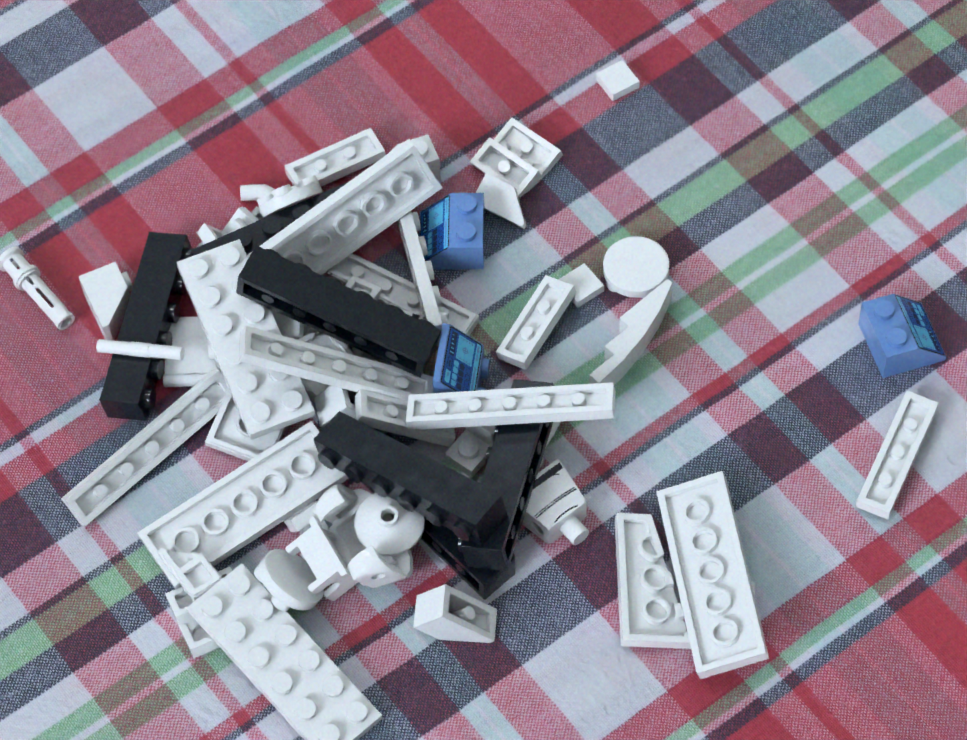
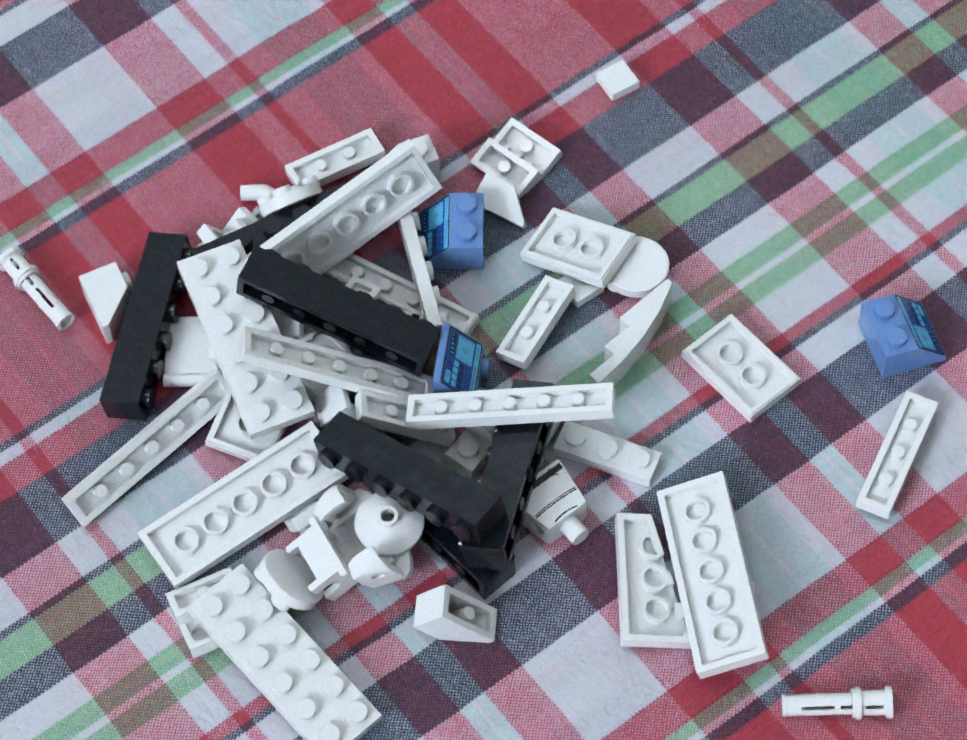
white piece [96,339,185,360] -> none
white tile [157,548,222,601] -> none
none -> white tile [520,207,638,289]
none -> white plate [553,421,662,487]
none -> white tile [682,313,801,423]
none -> white pin [782,686,893,720]

